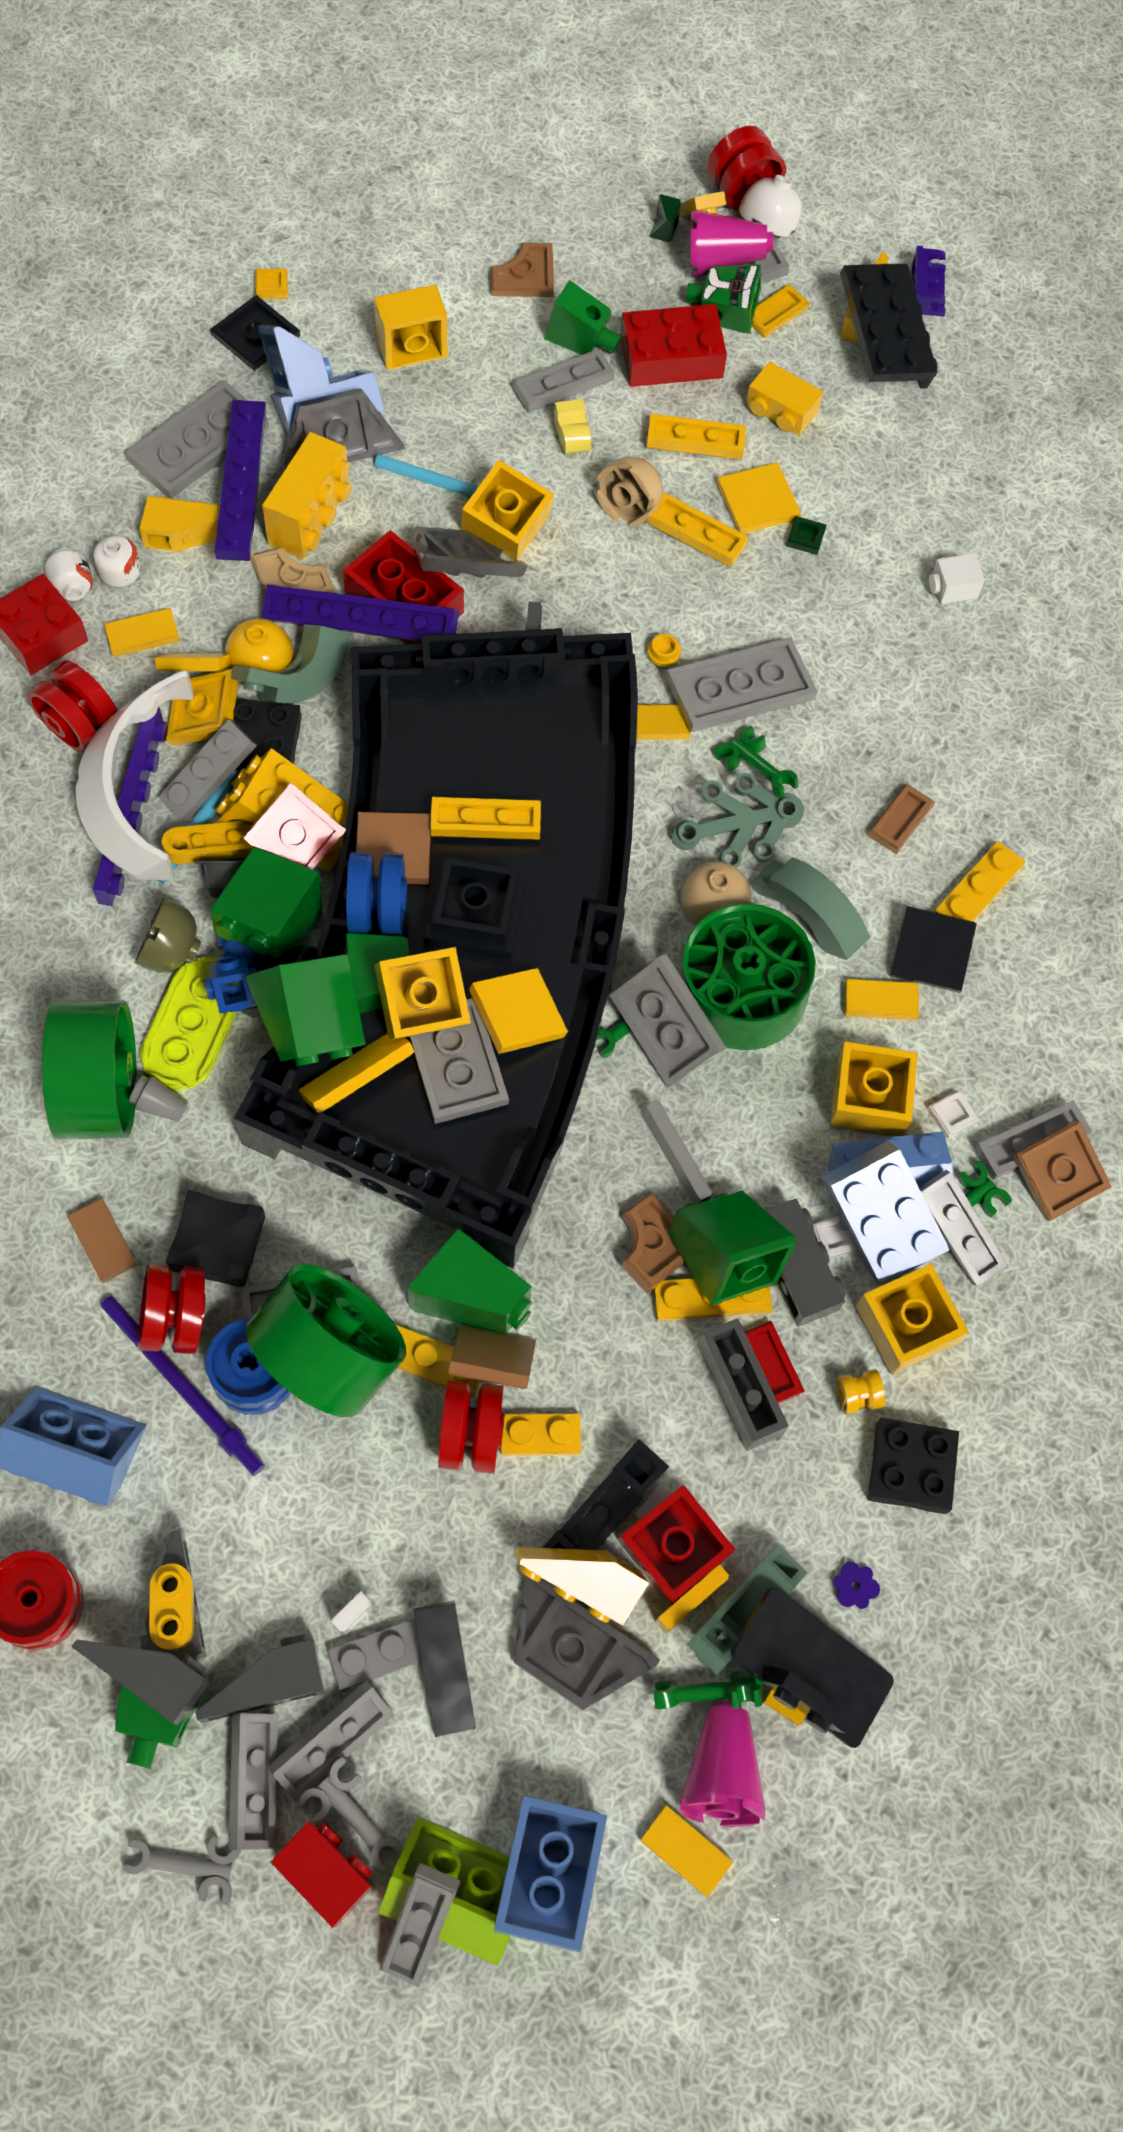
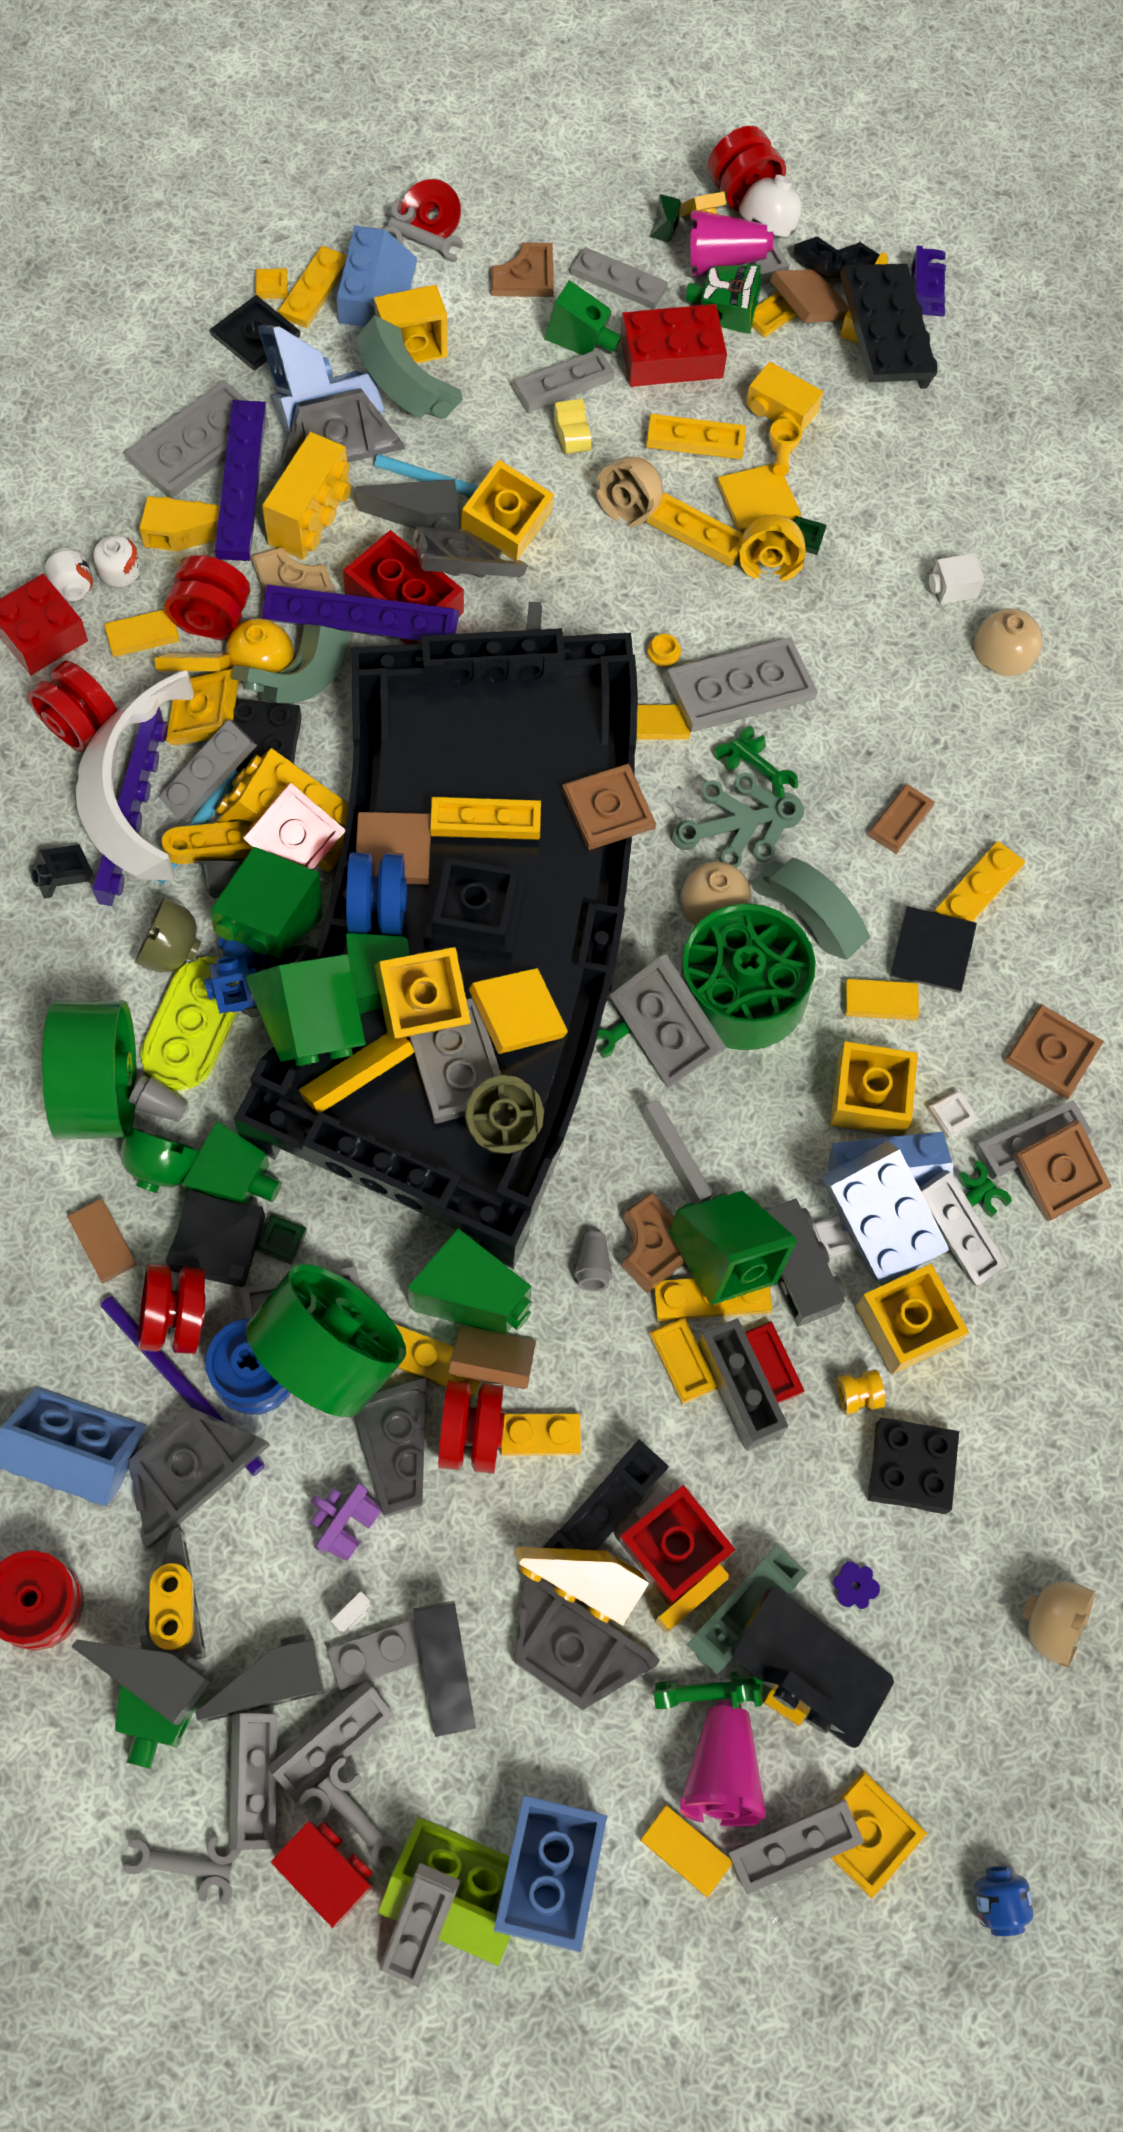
none -> black bracket [31,844,93,899]
none -> green cylinder [120,1126,200,1193]
none -> flat silver wing [128,1407,270,1548]
none -> red wheel [164,555,251,640]
none -> green torso [182,1121,282,1204]
none -> dark green tile [255,1214,307,1265]
none -> yellow plate [278,245,347,328]
none -> medium lavender hips [310,1484,382,1561]
none -> medium blue slope [337,225,417,327]
none -> flat silver wing [354,1377,426,1518]
none -> sand green arch [356,315,463,419]
none -> dark grey slope [356,479,459,530]
none -> light grey bar [383,199,464,262]
none -> red dish [401,179,461,239]
none -> olive cylinder [465,1075,544,1154]
none -> medium nougat tile [562,763,656,850]
none -> light grey plate [571,247,668,309]
none -> light grey cone [574,1231,613,1291]
none -> yellow tile [649,1317,718,1404]
none -> light grey plate [729,1798,864,1894]
none -> yellow cylinder [739,514,806,581]
none -> yellow bar [769,418,802,476]
none -> medium nougat tile [770,269,849,323]
none -> black plate [793,236,880,278]
none -> yellow tile [830,1771,927,1899]
none -> tan cylinder [973,608,1043,676]
none -> blue head [973,1866,1034,1936]
none -> medium nougat tile [1004,1004,1104,1100]
none -> tan cylinder [1022,1581,1096,1668]

